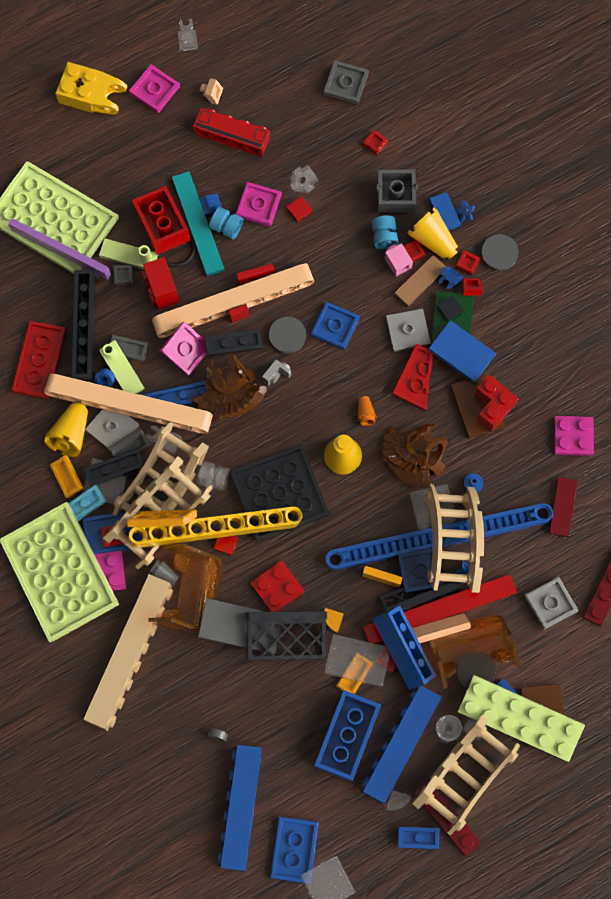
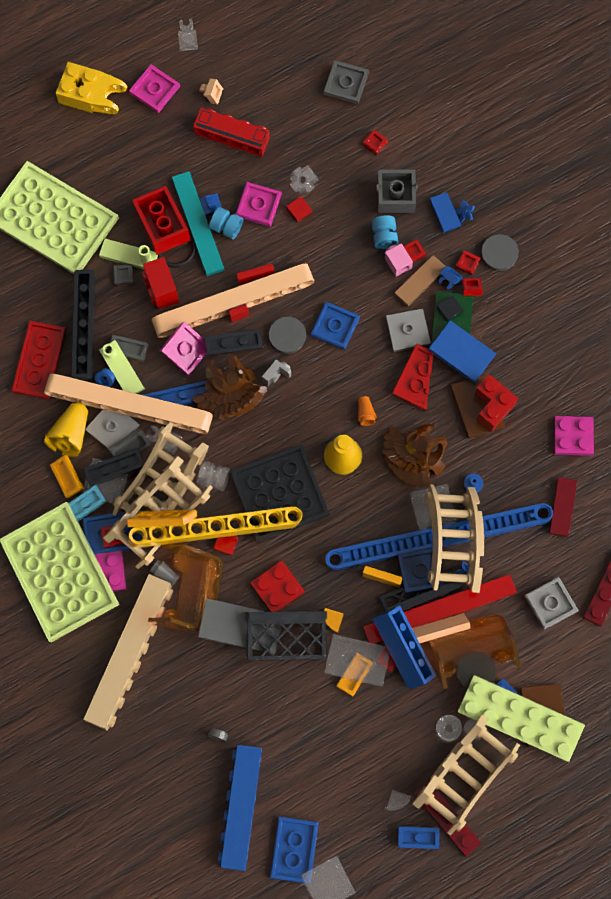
medium lavender tile [8,218,111,280] -> none
blue brick [314,690,381,783] -> none
blue brick [361,686,441,805] -> none
yellow cone [407,207,458,260] -> none

